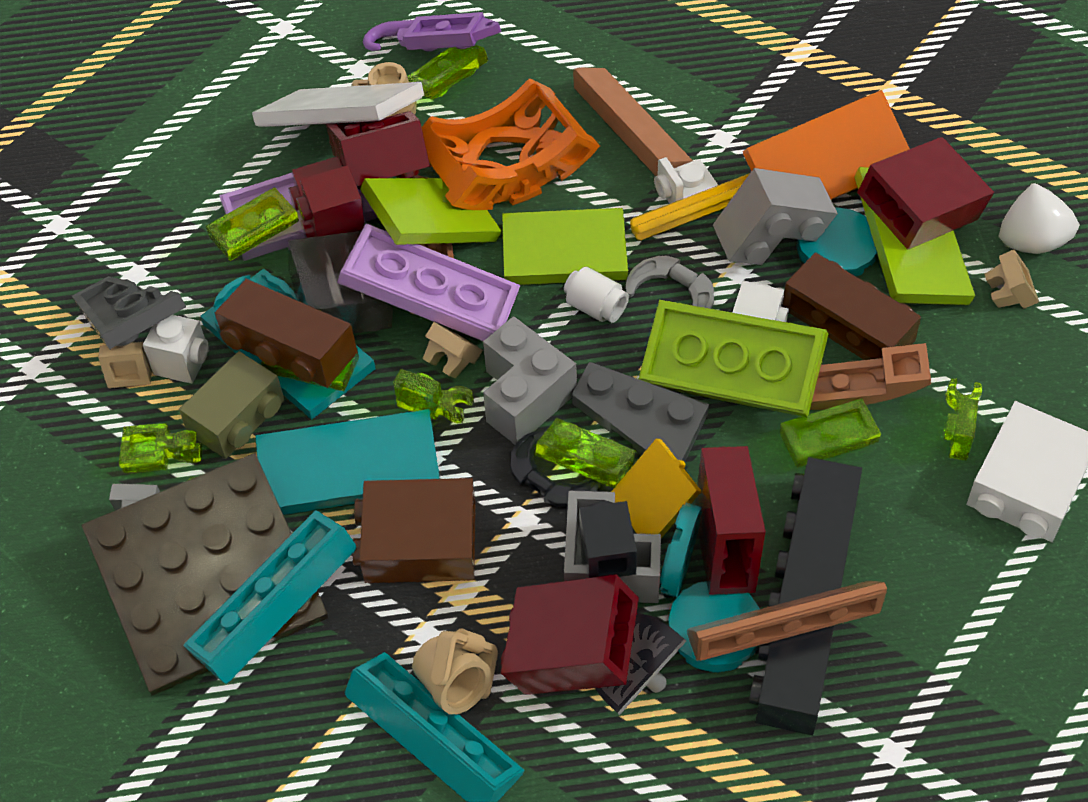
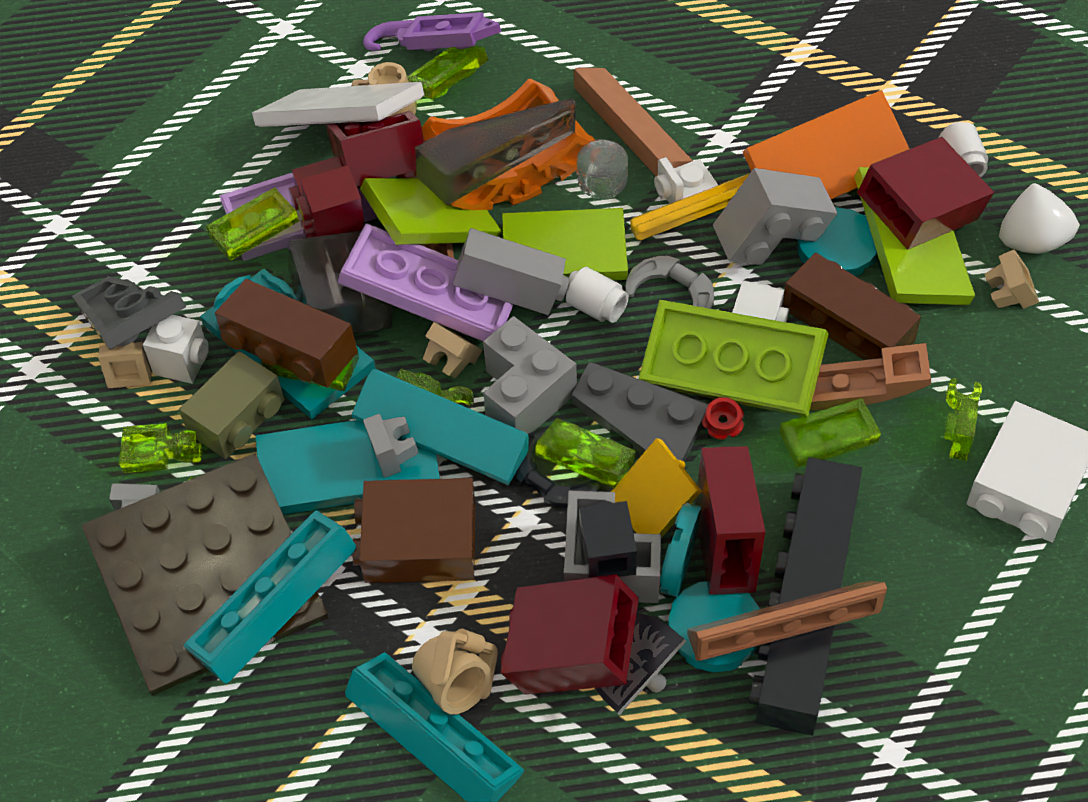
none -> teal slope [352,369,529,485]
none -> light grey tile [363,414,418,478]
none -> clear smoke slope [415,98,576,205]
none -> light grey brick [453,228,569,315]
none -> clear head [576,139,628,199]
none -> red plate [701,397,744,440]
none -> white brick [939,122,988,177]

